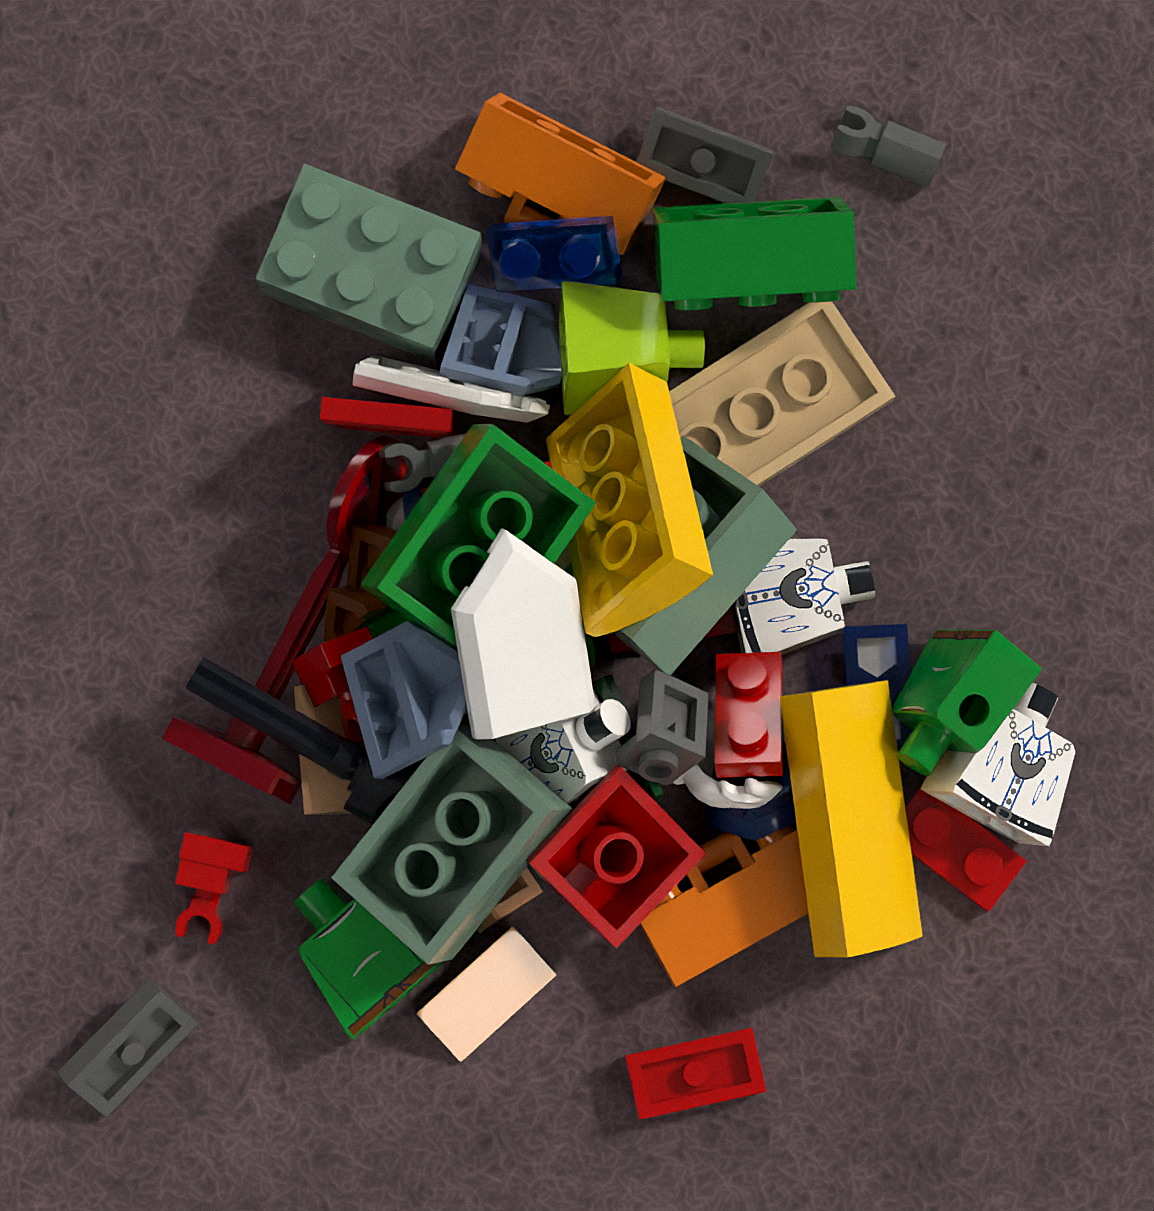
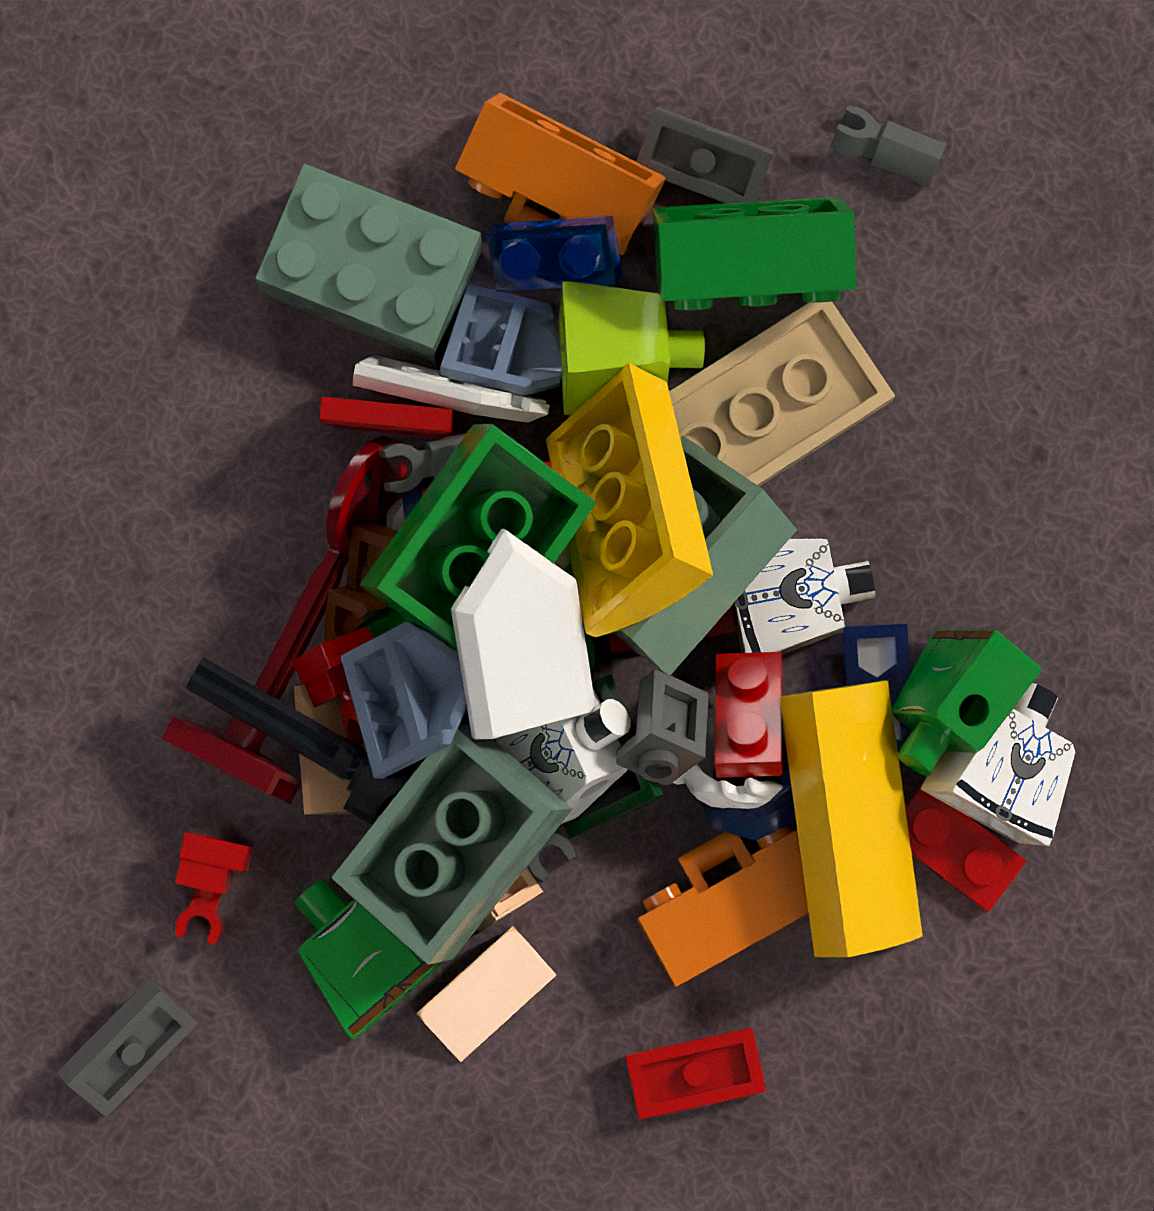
red slope [526,764,706,949] -> none

